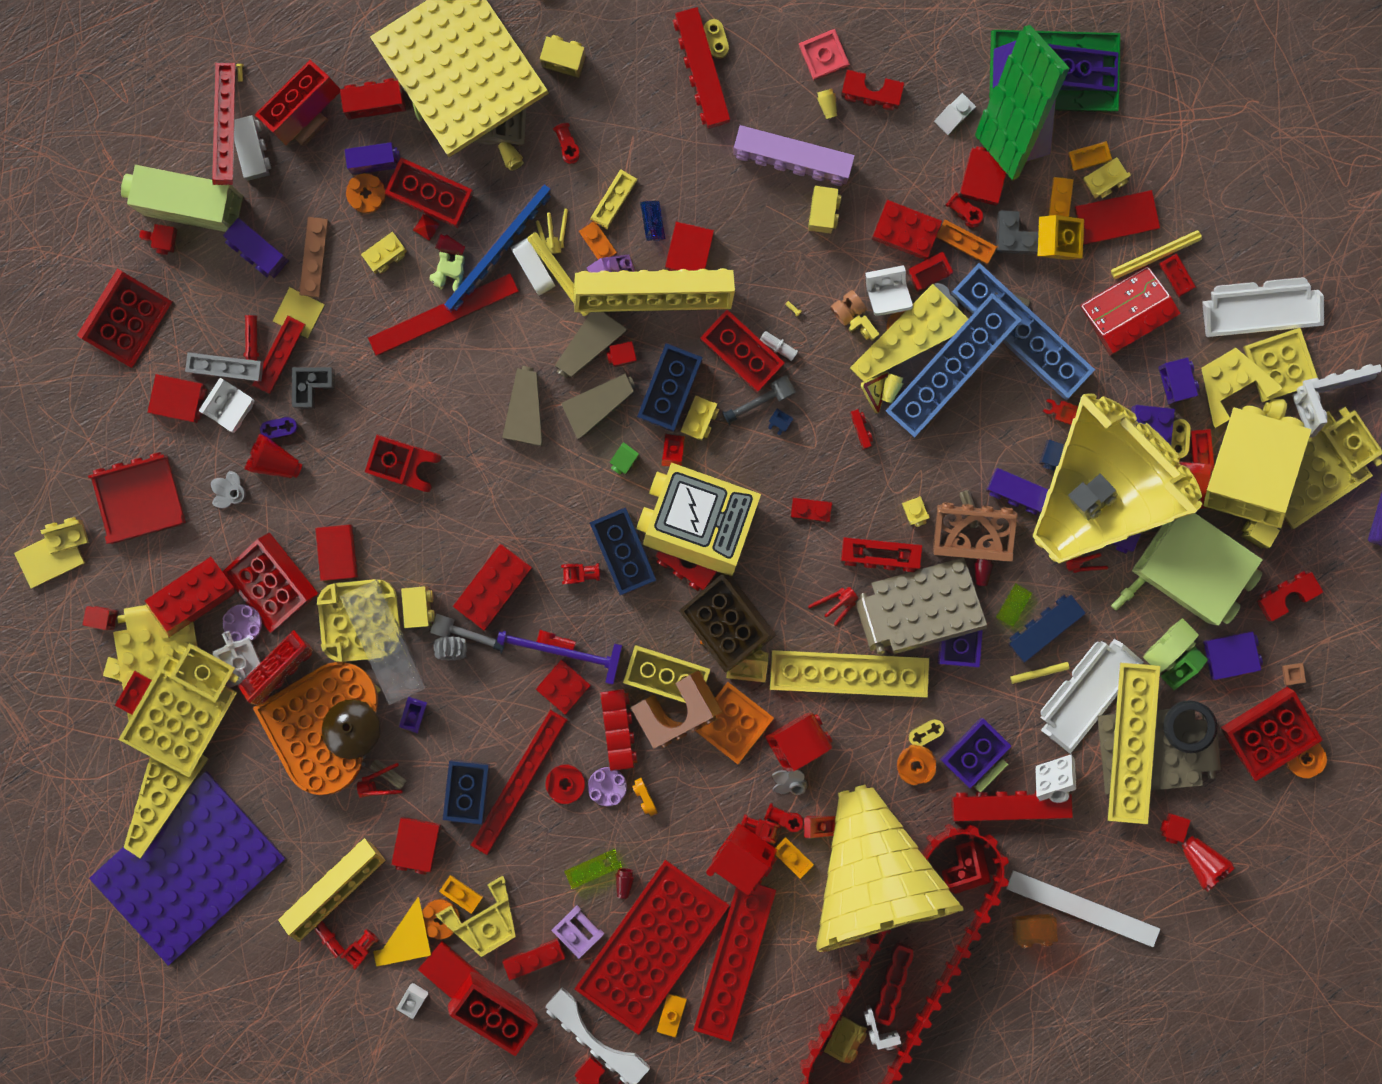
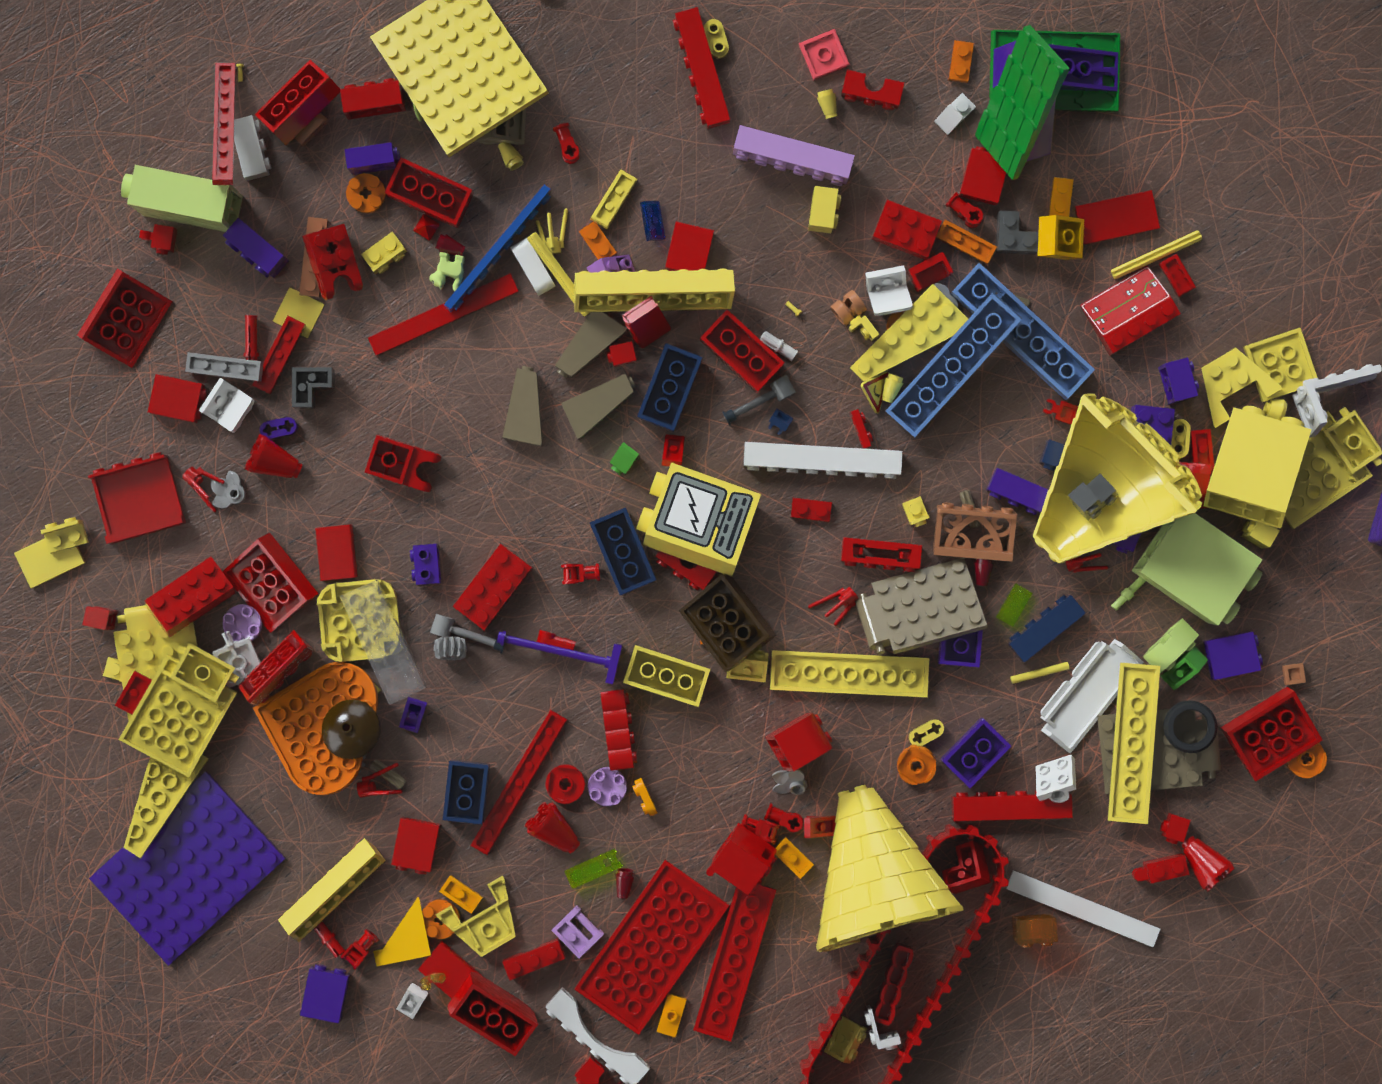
light yellow brick [401,587,435,628] -> none
red plate [536,659,591,715] -> none
light yellow brick [540,35,586,78] -> none
arch [631,670,722,749] -> none
light yellow bracket [680,396,719,441] -> none
orange plate [696,681,774,764] -> none
yellowish green tile [974,759,1008,793] -> none
light orange plate [1068,141,1112,171] -> none
light yellow bracket [1083,157,1131,199] -> none
white slope [1202,277,1324,337] -> none
red arch [1257,570,1323,621] -> none
none -> red plant [182,467,225,513]
none -> dark purple brick [300,964,350,1023]
none -> red brick [302,224,363,300]
none -> dark purple brick [410,544,441,585]
none -> clear yellow arm [420,973,446,990]
none -> red cone [525,802,580,854]
none -> red piece [622,296,671,348]
none -> white brick [743,442,902,479]
none -> orange plate [948,40,974,83]
none -> red brick [1132,853,1189,883]

